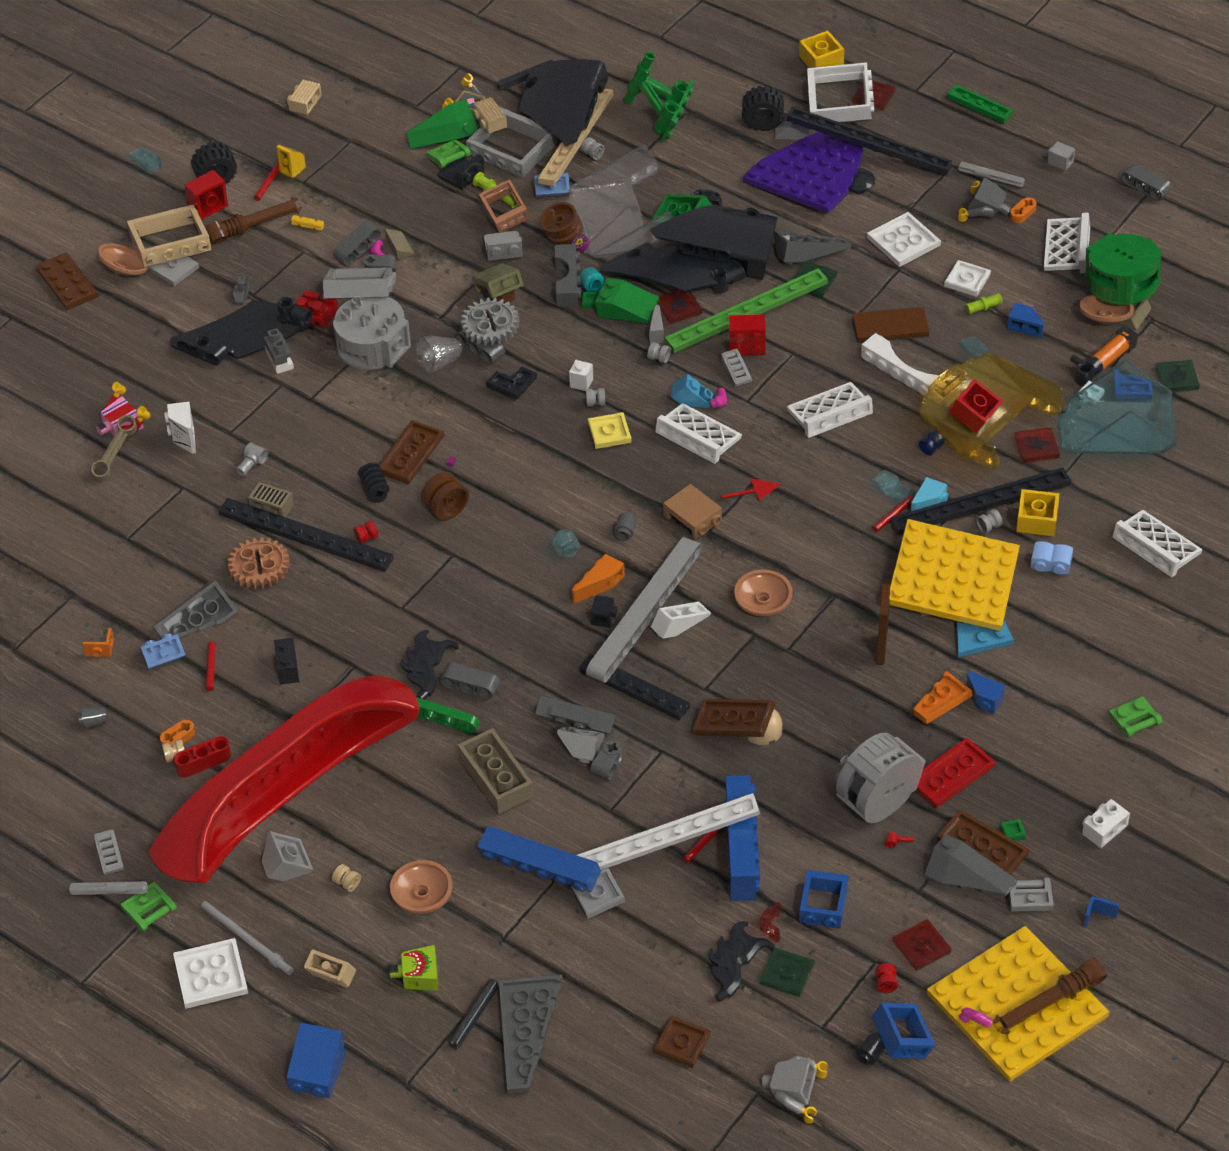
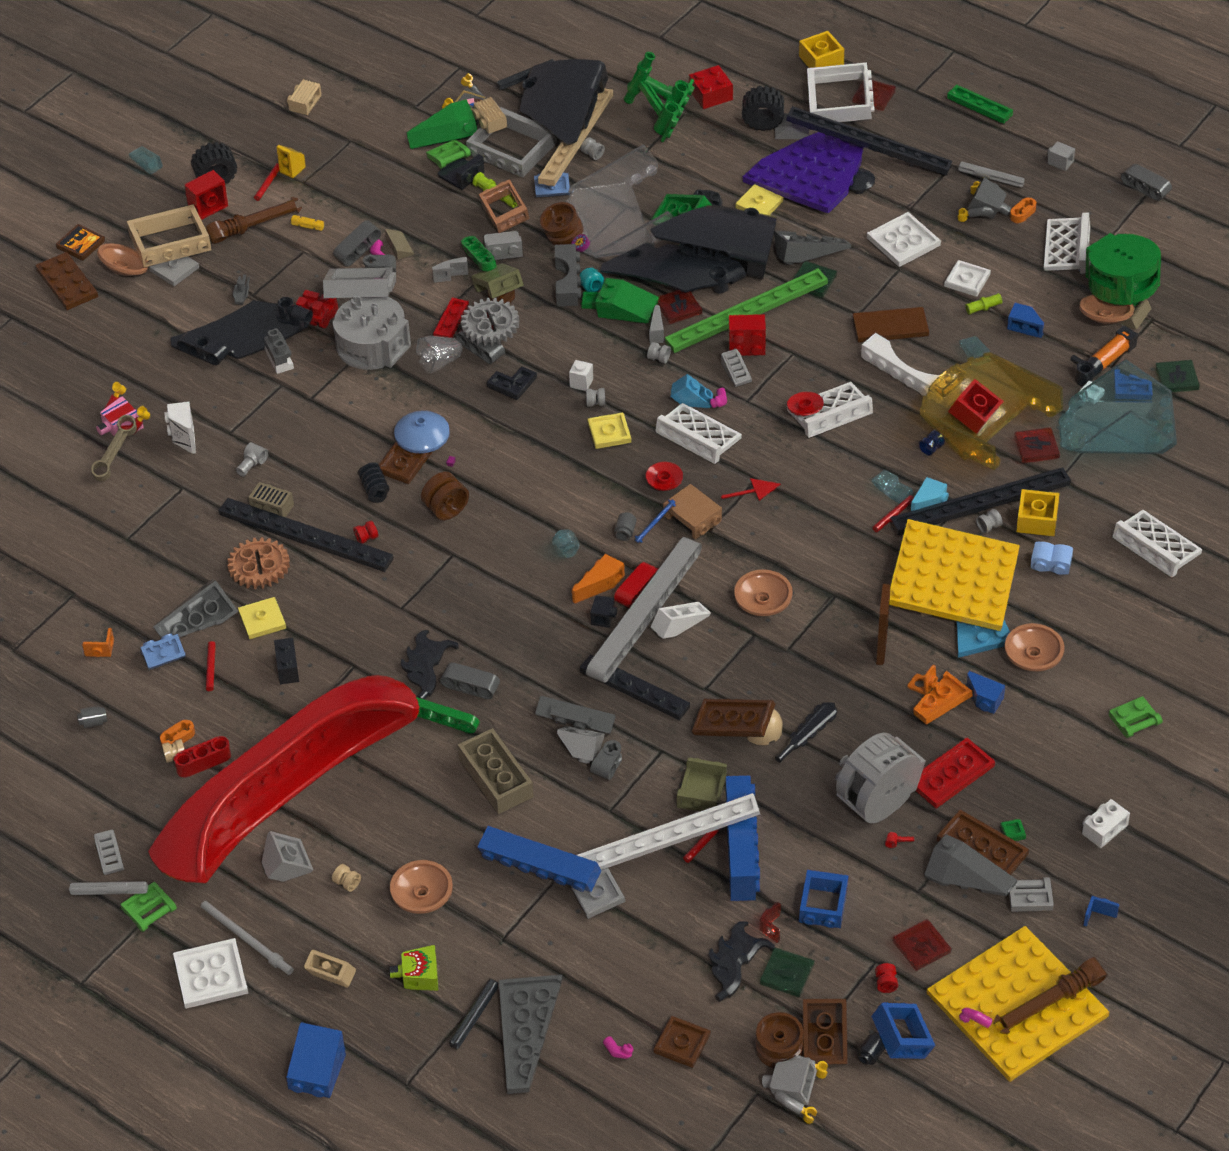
none -> tile [56,224,105,261]
none -> light yellow plate [238,597,286,639]
none -> medium blue dish [394,411,450,453]
none -> light grey slope [432,257,468,282]
none -> red plate [433,297,469,342]
none -> green beam [461,236,497,271]
none -> dark pink arm [603,1036,634,1059]
none -> red beam [614,562,659,609]
none -> blue axle [635,499,676,543]
none -> red dish [646,462,683,491]
none -> olive panel [677,758,727,812]
none -> red brick [689,65,733,109]
none -> light yellow plate [735,184,783,215]
none -> reddish brown wheel [756,1012,804,1068]
none -> black sword [775,702,837,763]
none -> red dish [787,392,824,416]
none -> reddish brown slope [803,999,848,1065]
none -> orange bracket [908,665,938,695]
none -> nougat dish [1005,623,1064,671]

